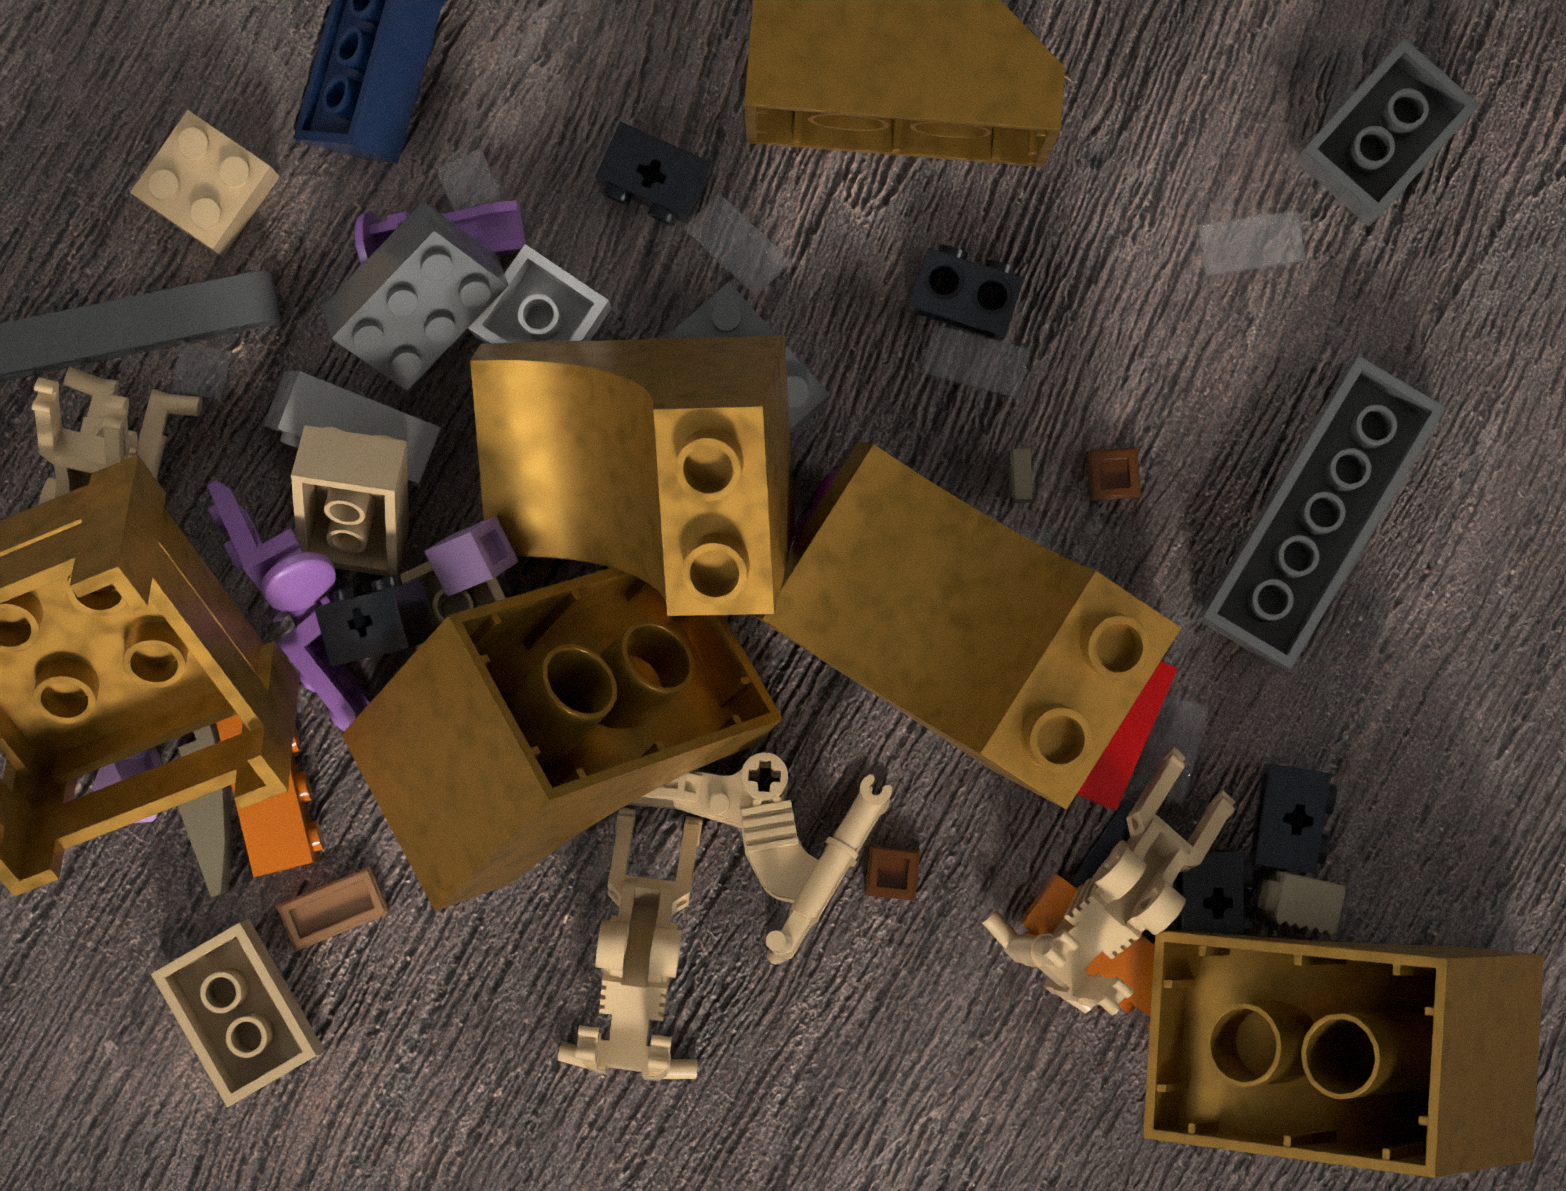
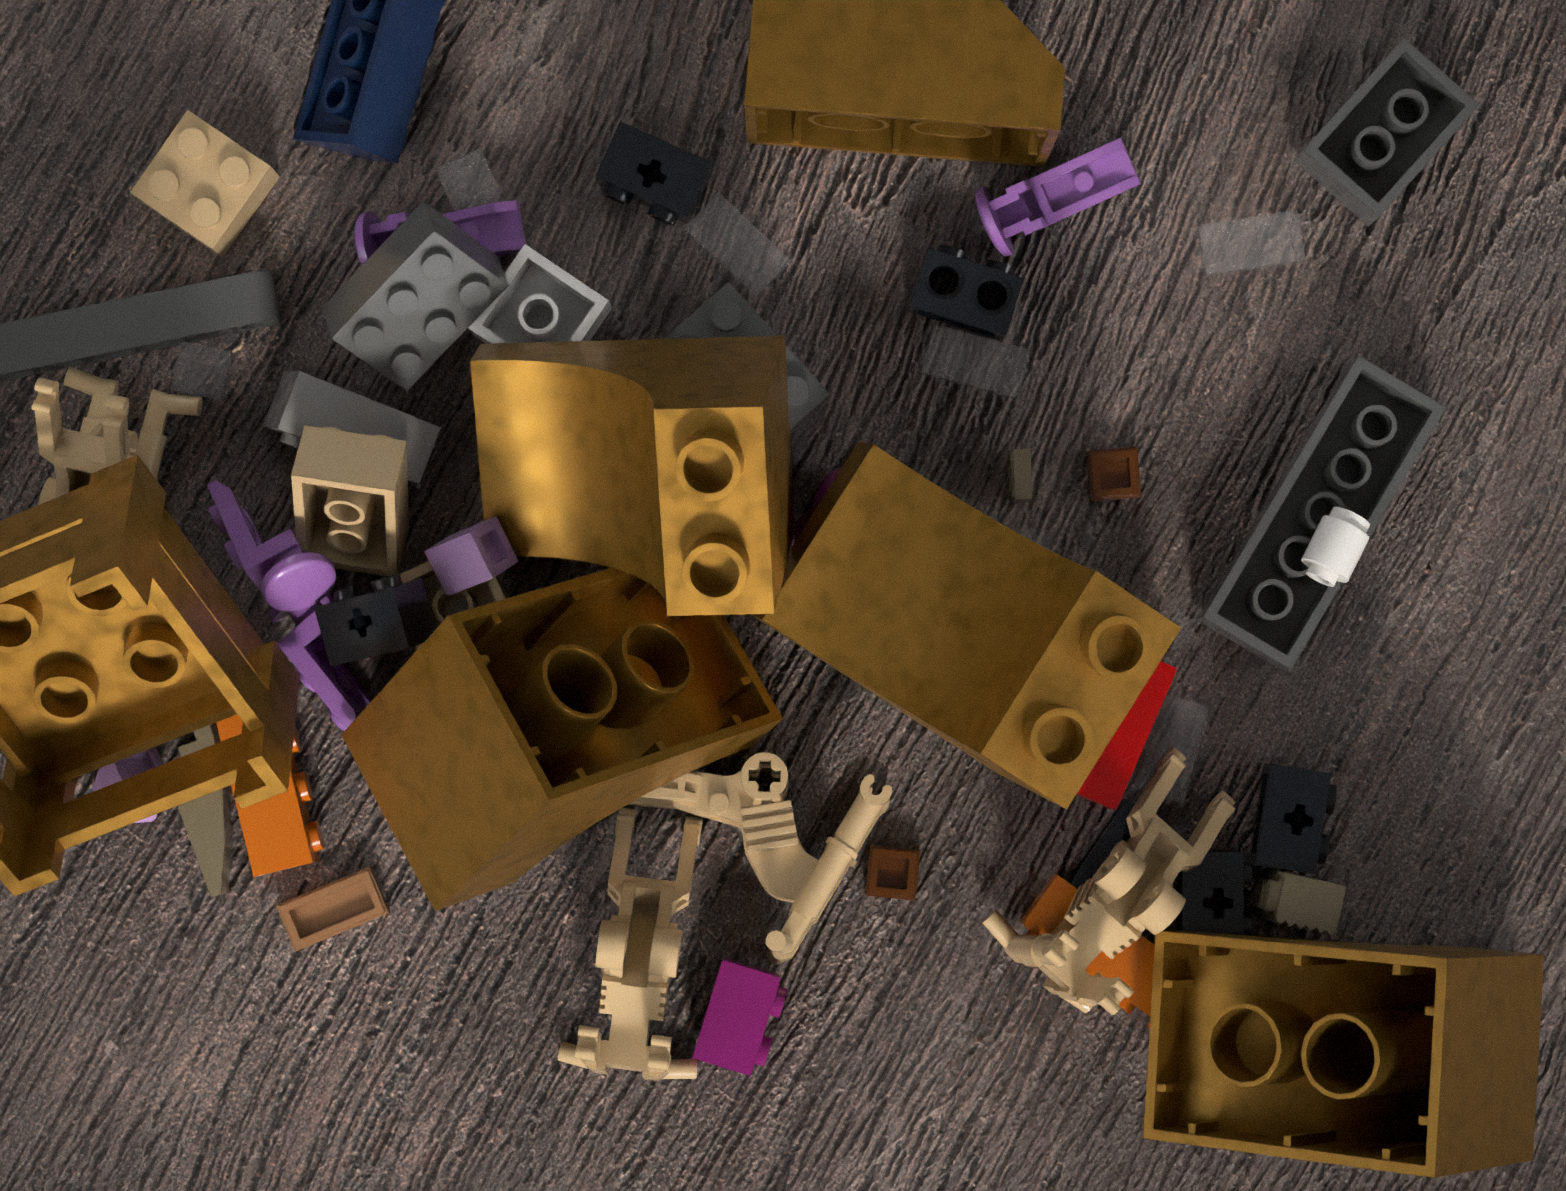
tan brick [151,919,324,1108] -> none
none -> magenta brick [692,957,788,1076]
none -> medium lavender piece [975,138,1141,257]
none -> white brick [1301,507,1370,587]

